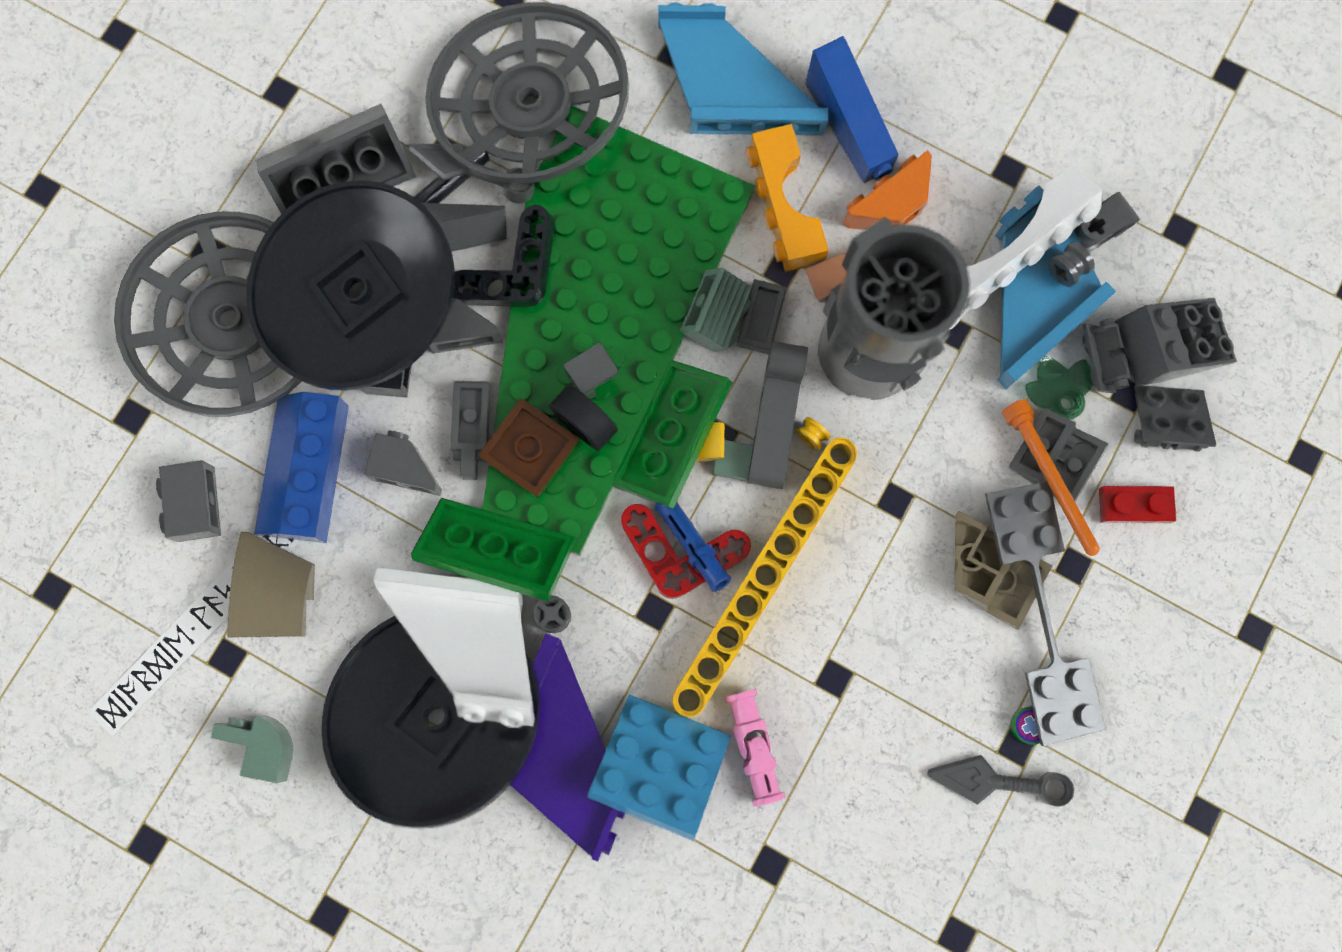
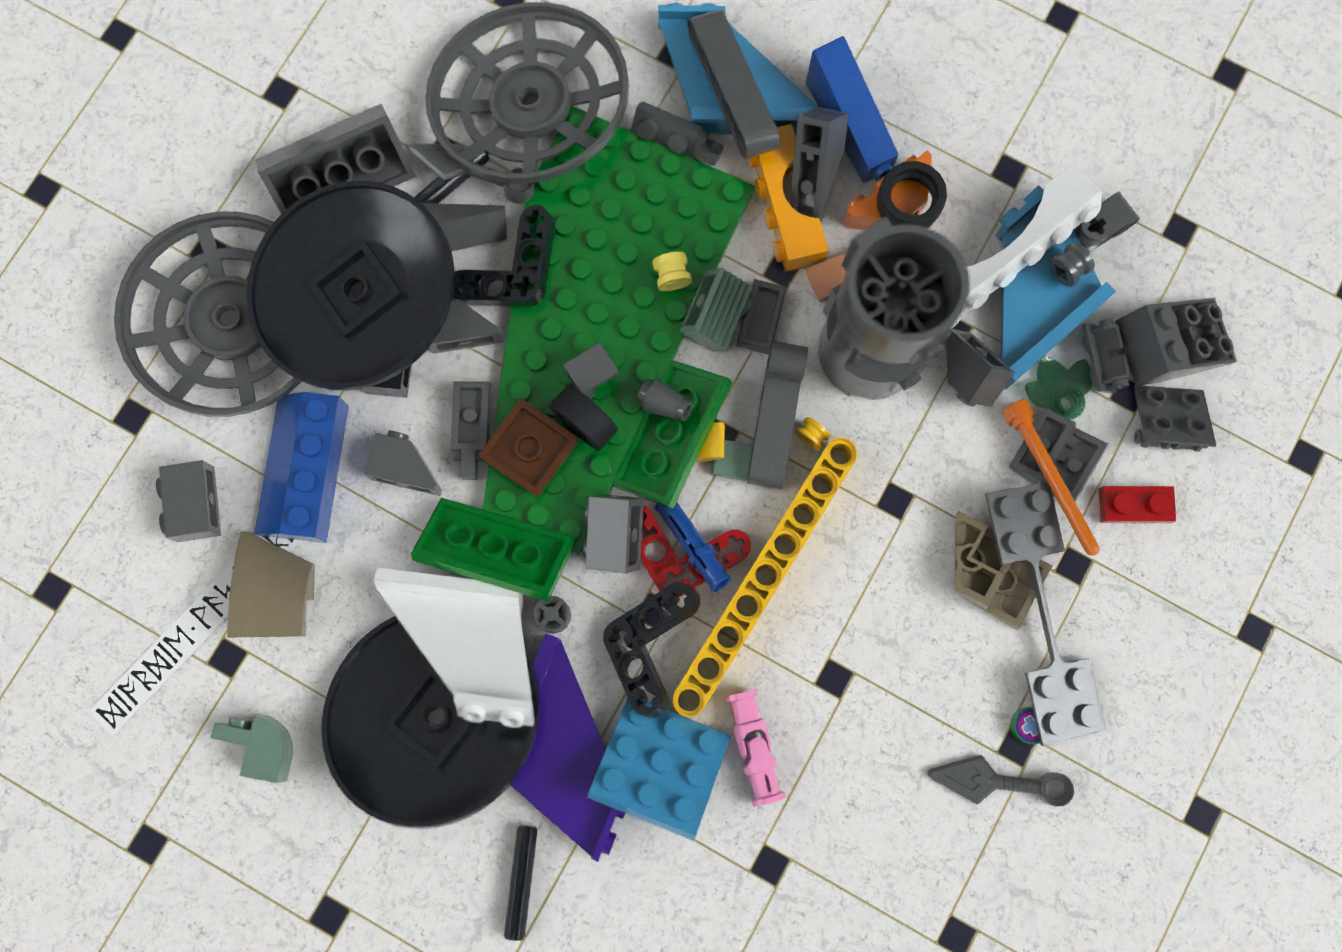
none -> black axle [504,825,538,941]
none -> brick [583,494,644,574]
none -> black beam [603,582,700,719]
none -> dark grey hinge [630,102,724,166]
none -> dark grey cone [637,379,693,421]
none -> light yellow wheel [652,251,692,291]
none -> dark grey beam [687,9,780,159]
none -> dark grey slope [790,107,849,223]
none -> black tyre [876,161,947,228]
none -> dark grey slope [946,329,1015,407]

